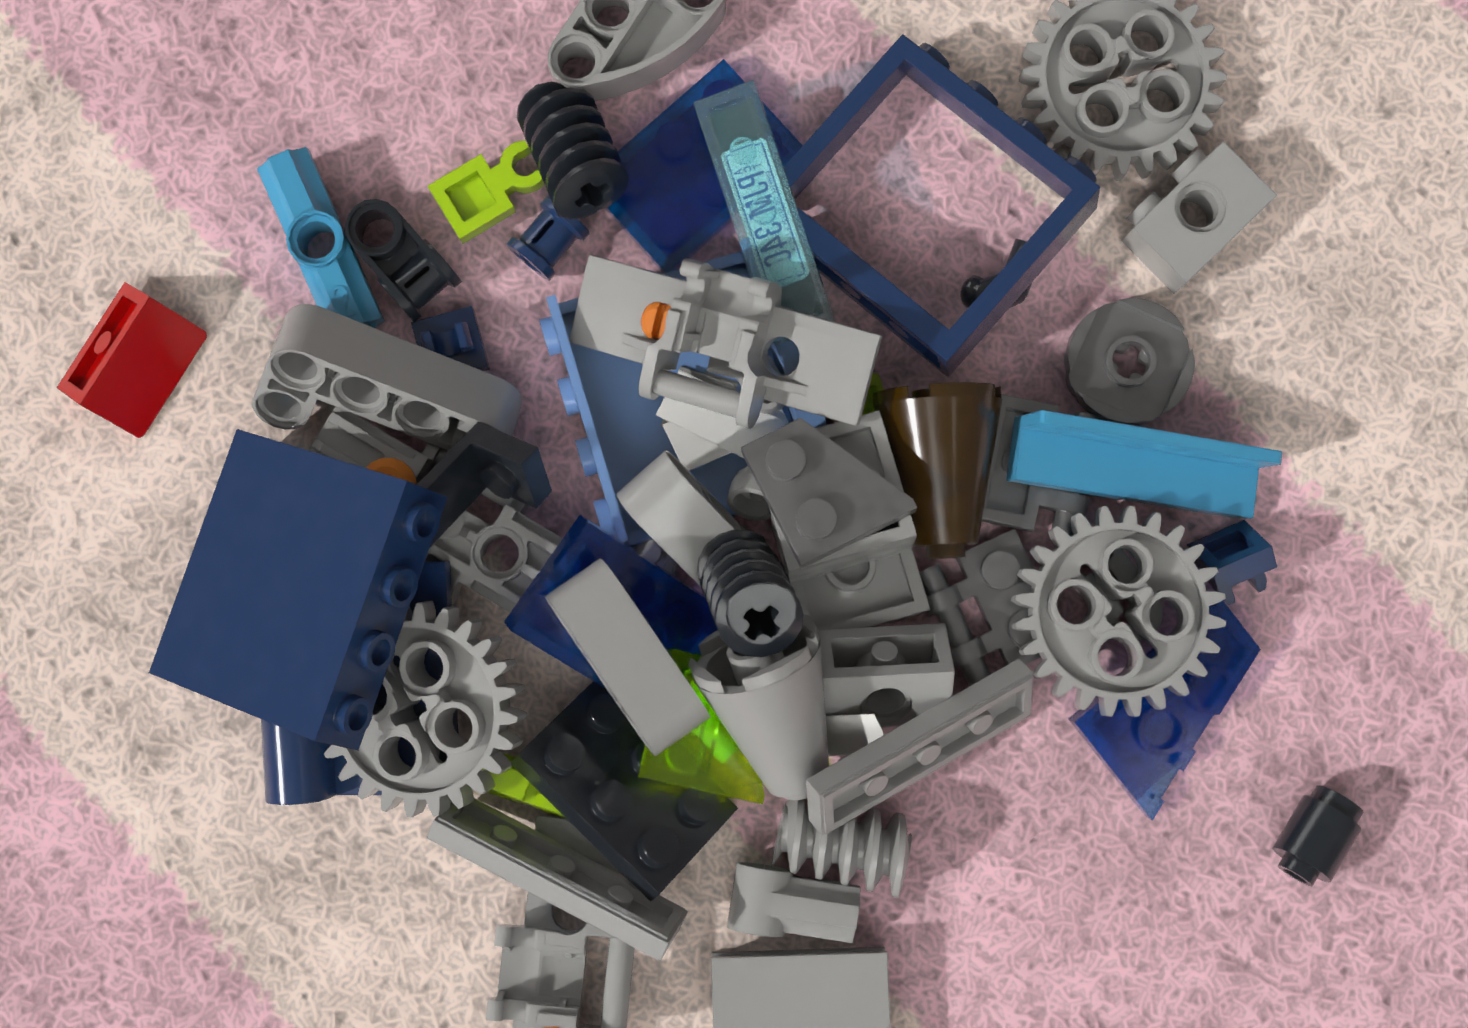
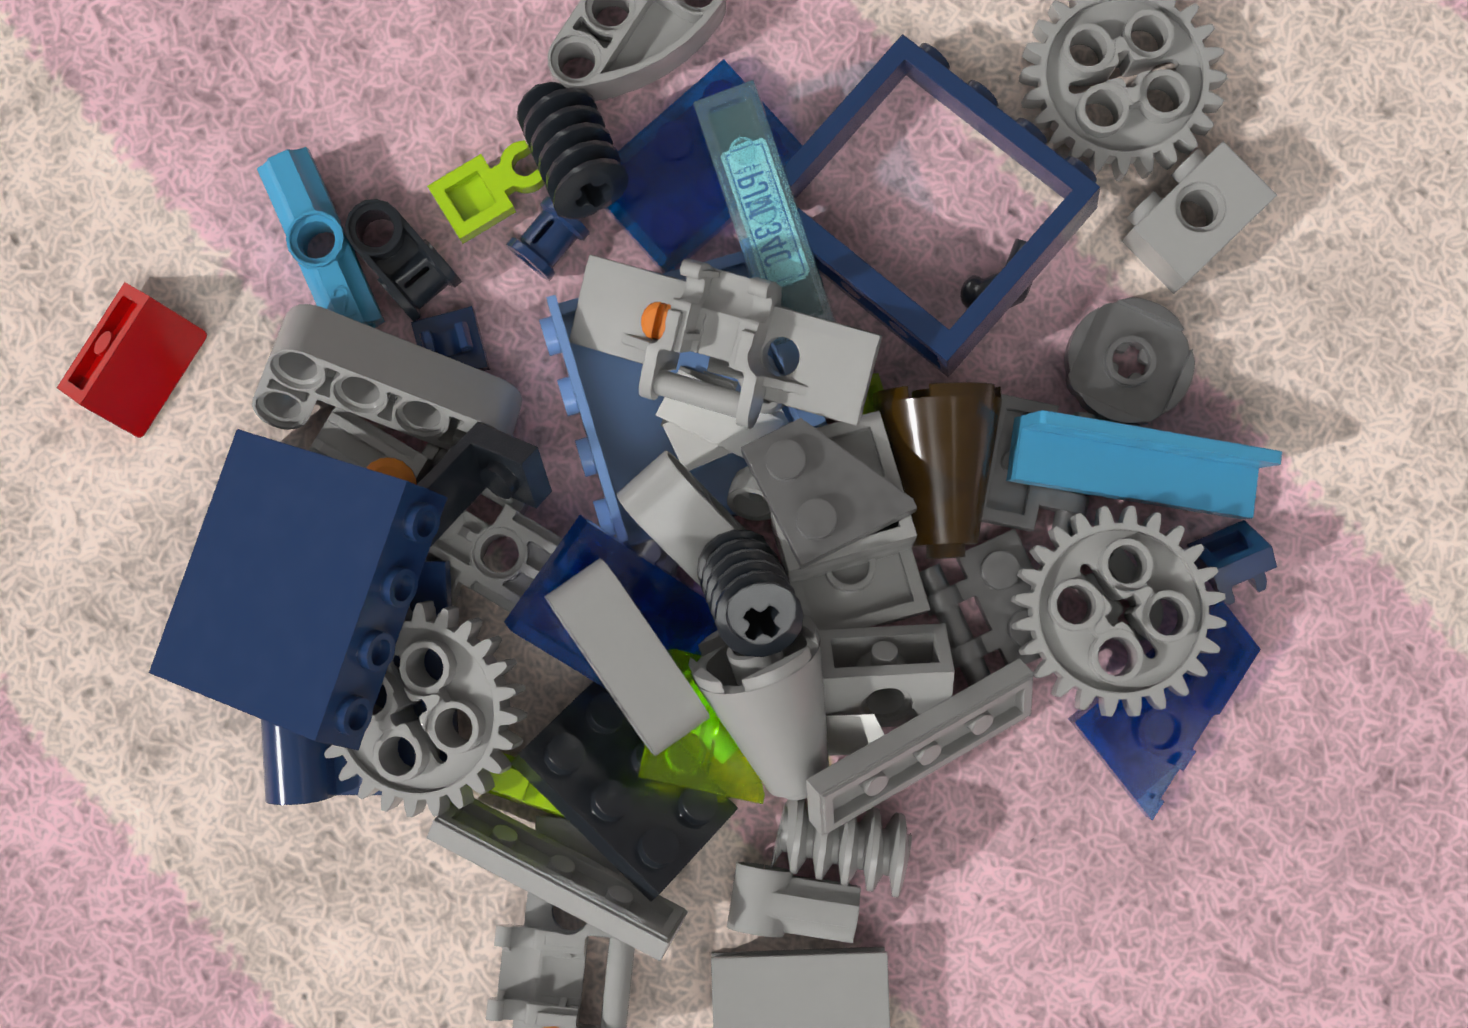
black brick [1272,785,1364,887] -> none

